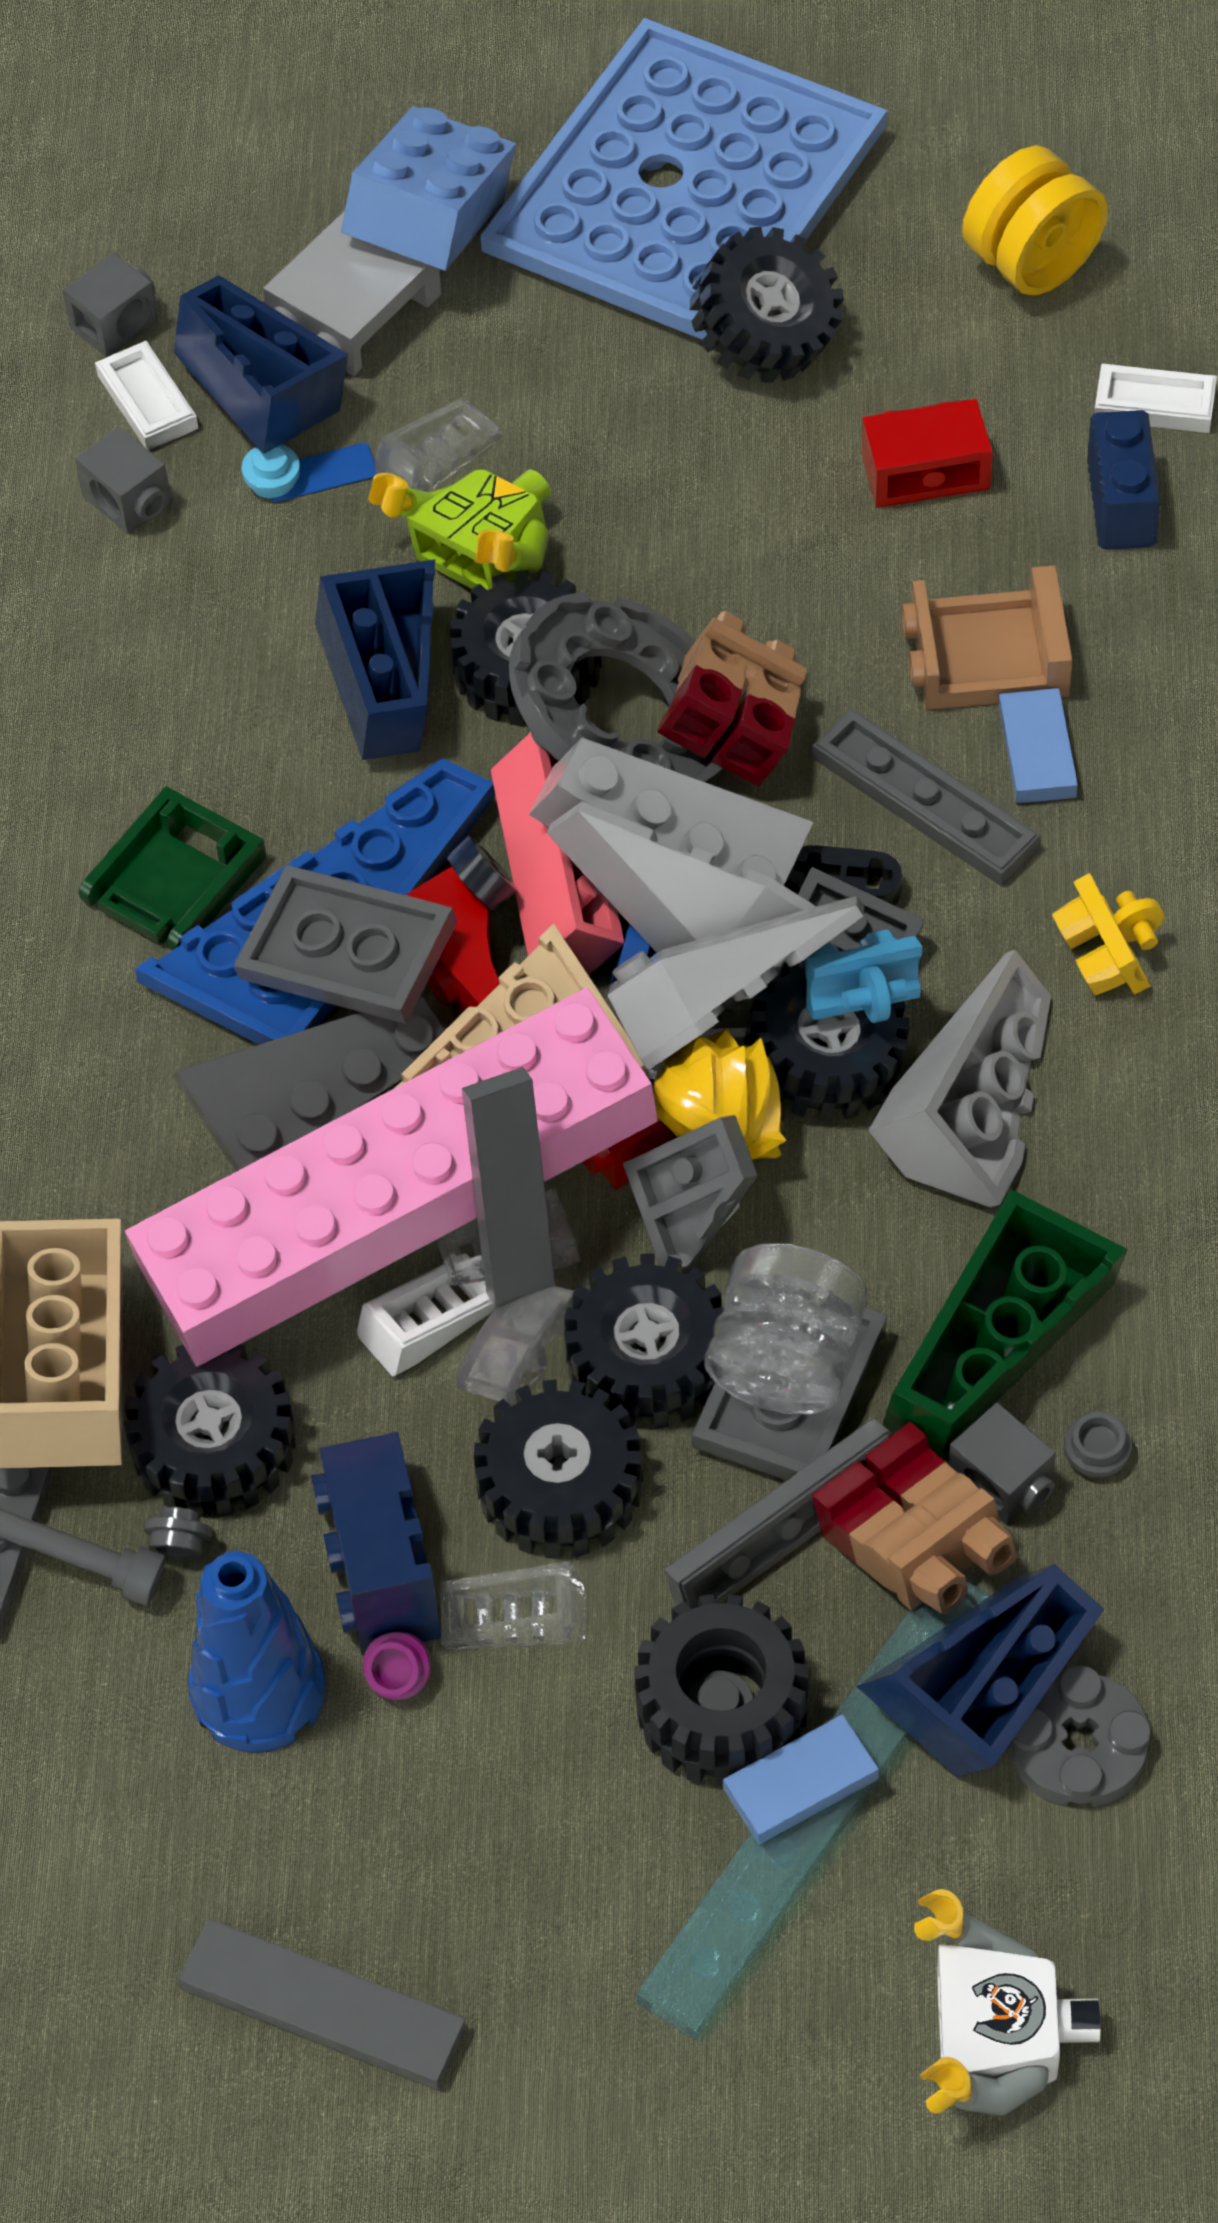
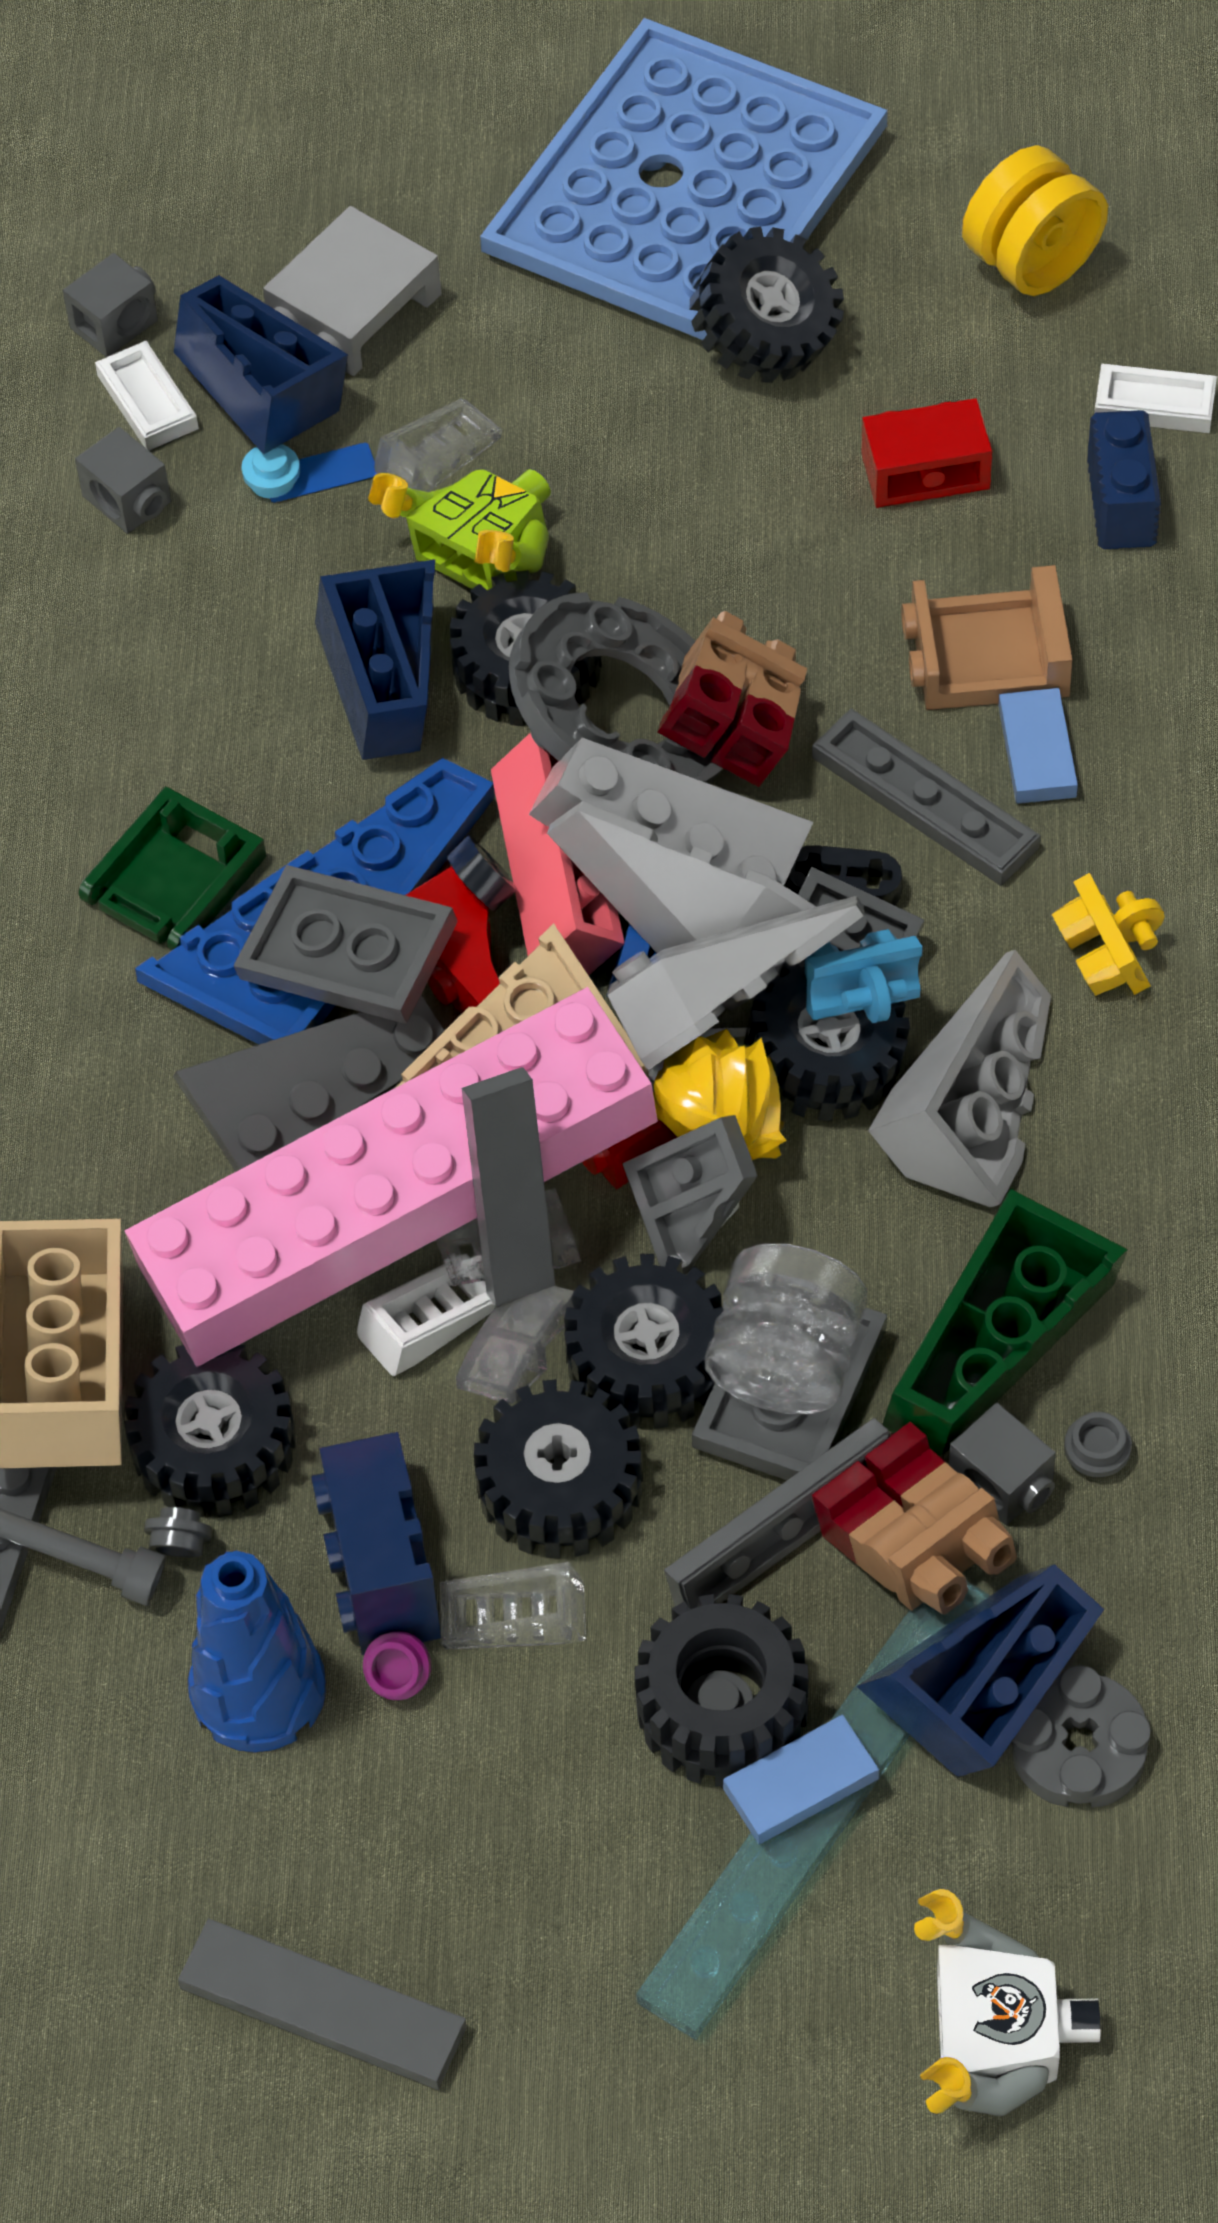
medium blue brick [341,106,516,271] -> none

